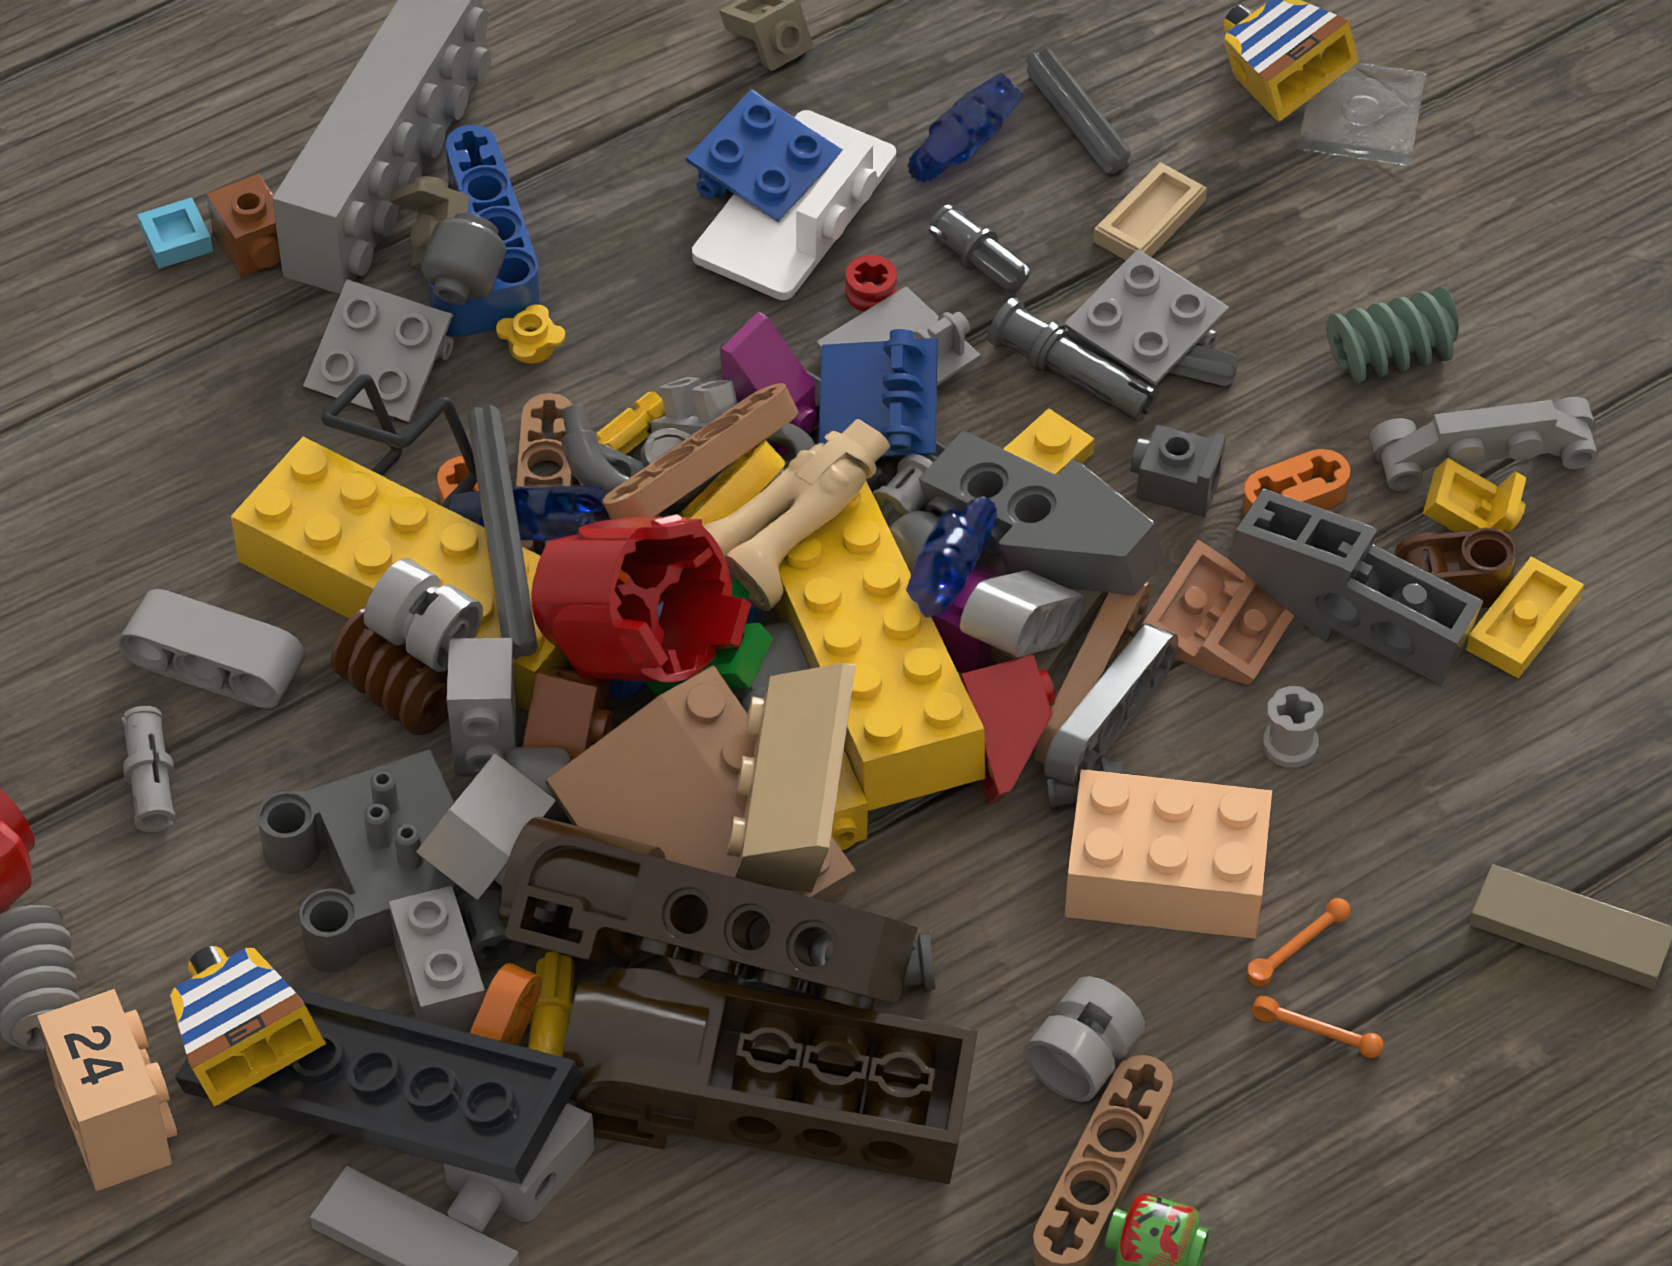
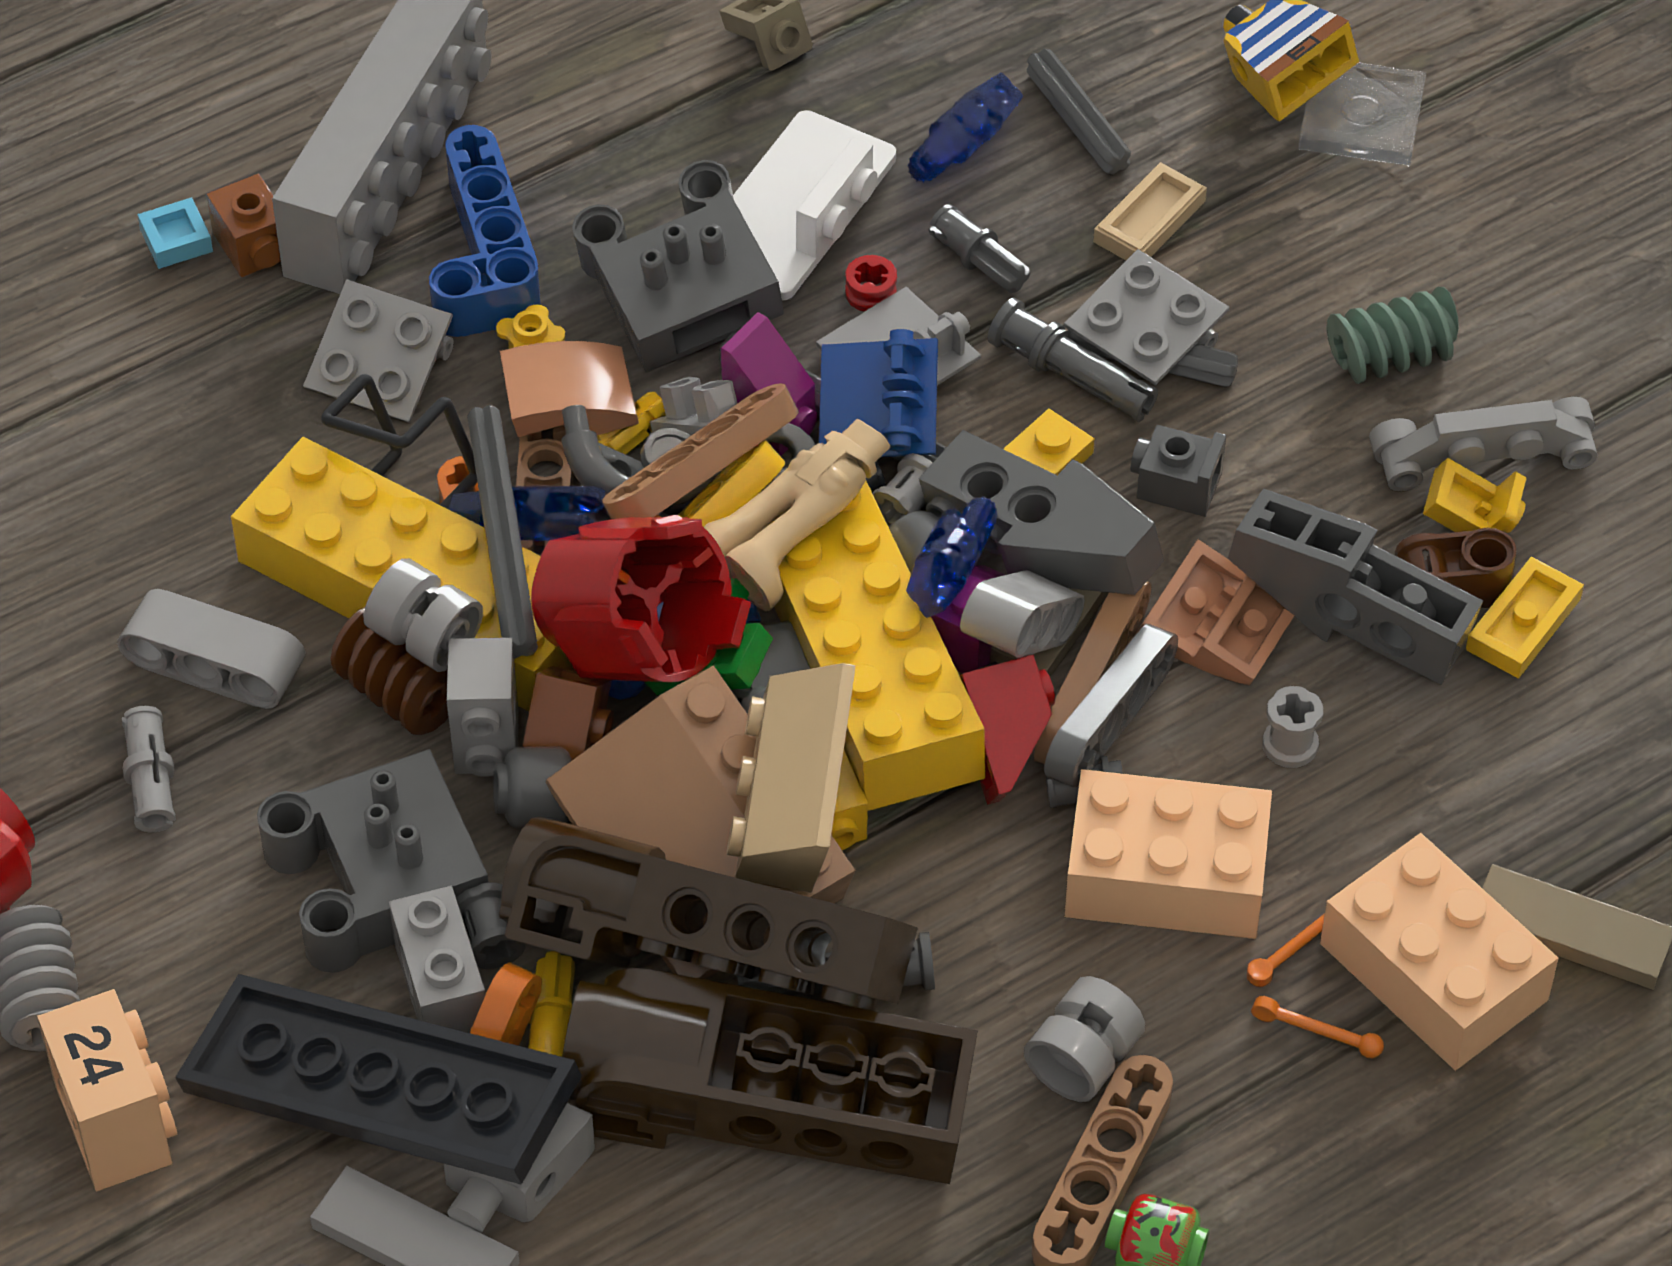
torso [170,946,326,1107] -> none
dark tan bracket [391,176,470,269] -> none
light grey brick [416,753,556,900] -> none
dark grey head [421,213,506,305] -> none
blue hinge [686,90,843,222] -> none
orange beam [1242,449,1351,516] -> none
none -> nougat slope [500,341,639,437]
none -> dark grey piece [572,160,784,372]
none -> light nougat brick [1320,833,1558,1071]

